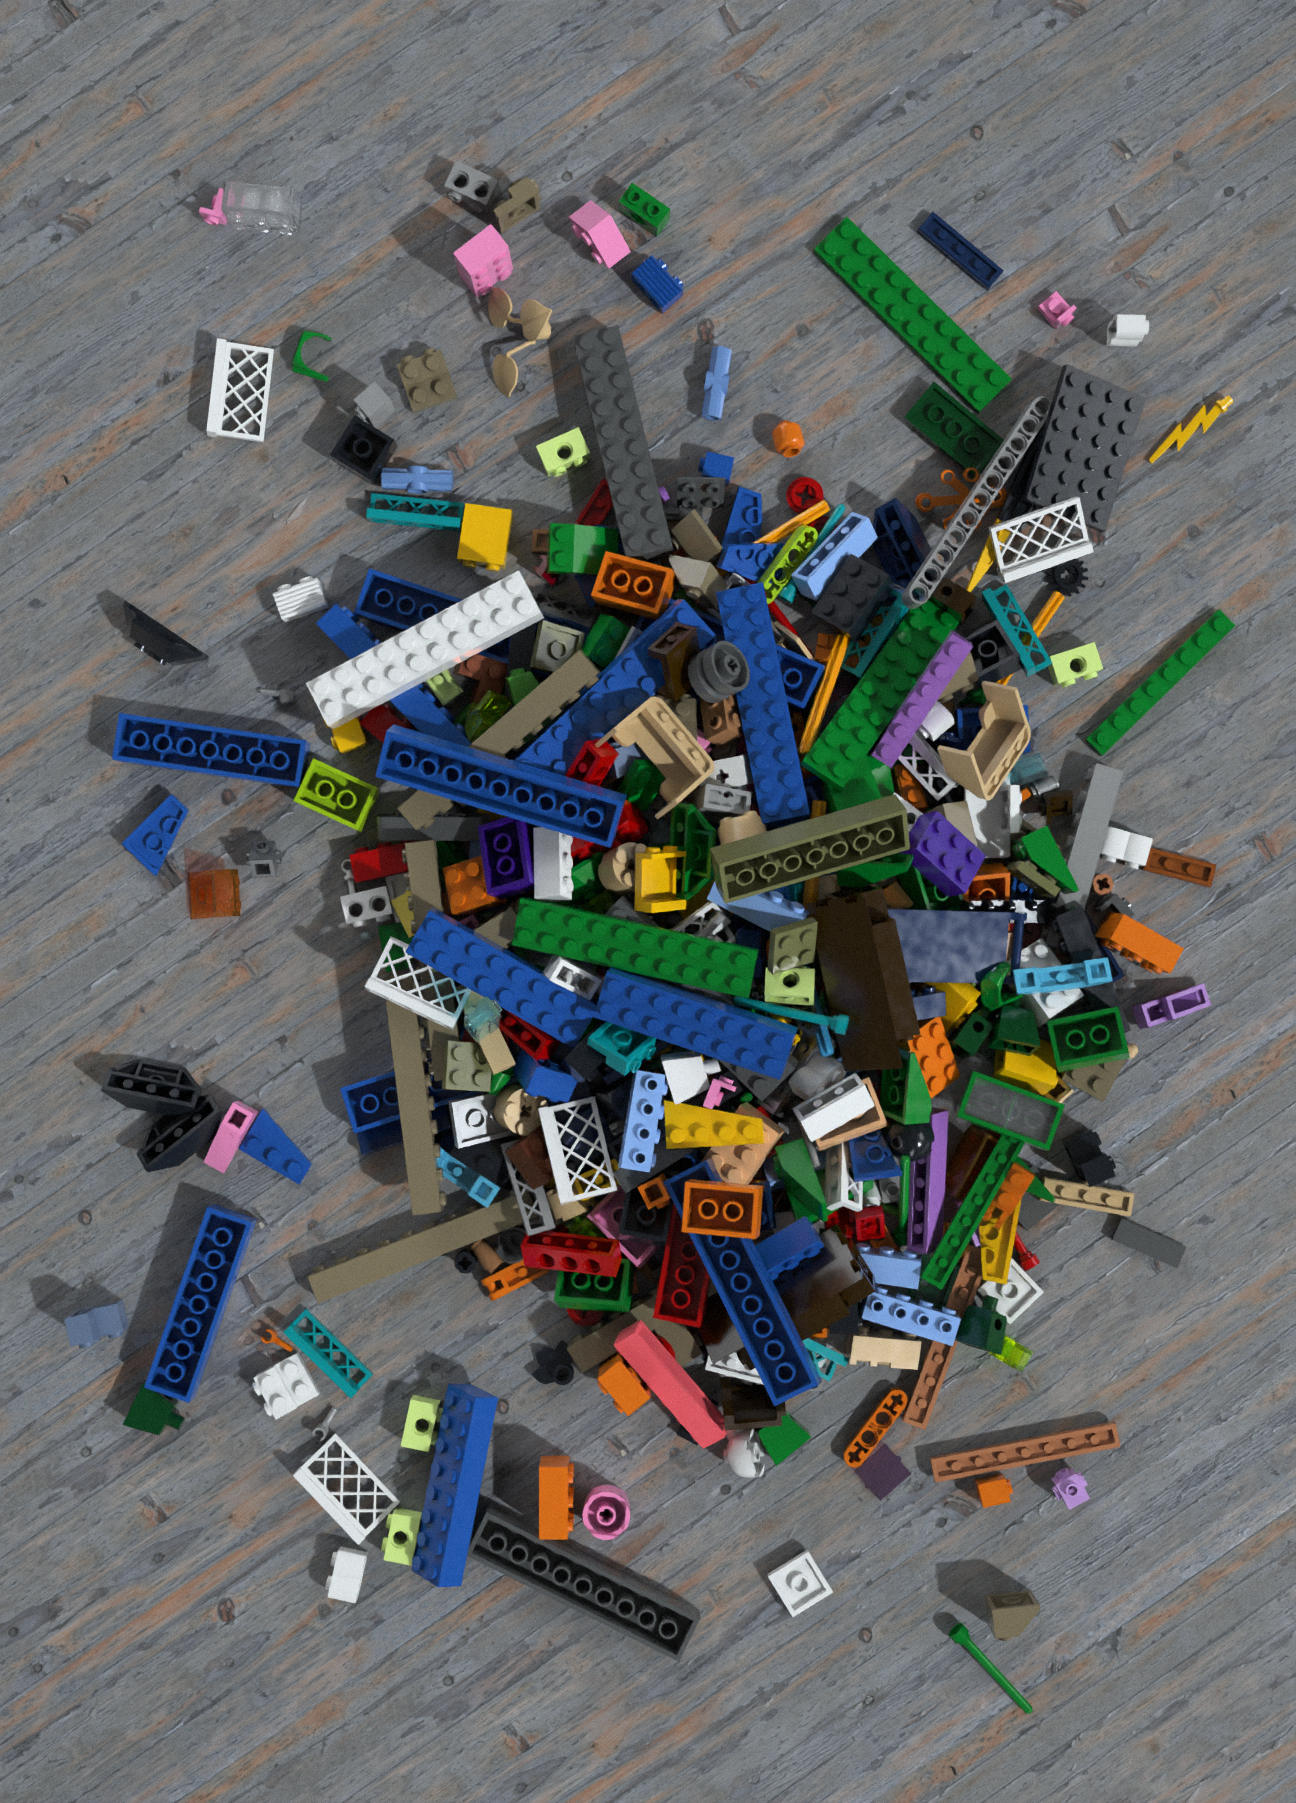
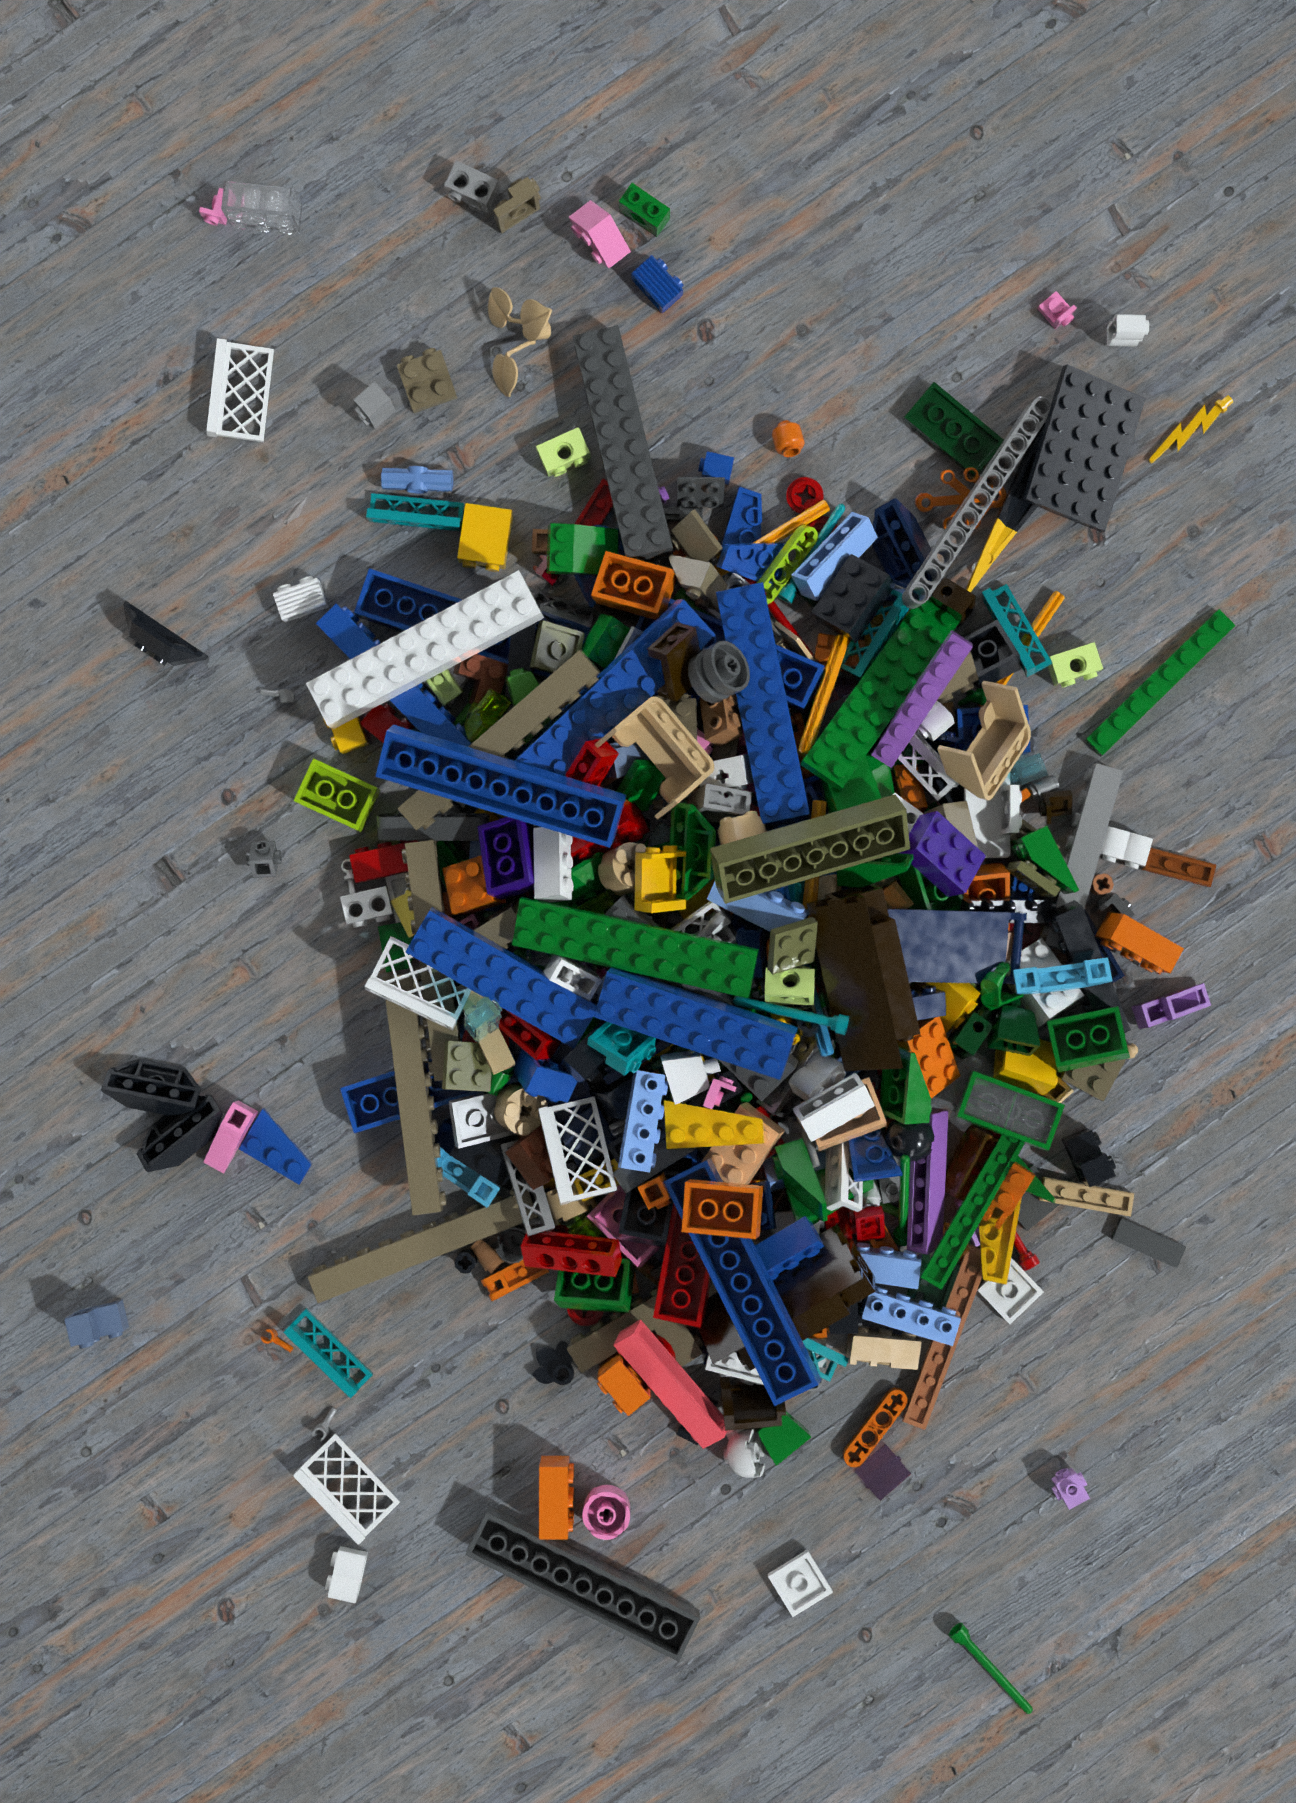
blue brick [112,713,310,788] -> none
blue wing [121,794,189,876] -> none
dark green torso [123,1381,185,1435] -> none
blue brick [144,1204,257,1403] -> none
clear orange slope [188,869,241,920] -> none
white plate [252,1352,320,1419] -> none
green helmet [291,330,332,382] -> none
black brick [330,415,398,486] -> none
dark blue tile [356,1105,452,1156] -> none
yellowish green brick [381,1507,422,1566] -> none
yellowish green brick [401,1395,443,1452] -> none
blue brick [411,1384,498,1587] -> none
bright pink brick [453,224,513,298] -> none
medium blue piece [702,346,732,421] -> none
green plate [813,216,1012,414] -> none
dark blue tile [917,211,1004,291] -> none
nougat plate [929,1421,1120,1483] -> none
dark green torso [955,1295,1007,1355] -> none
orange brick [974,1473,1013,1508] -> none
dark tan slope [984,1590,1040,1641] -> none
white fence [989,496,1093,583] -> none
clear neon green brick [989,1334,1034,1372] -> none
black gear [1046,558,1089,597] -> none

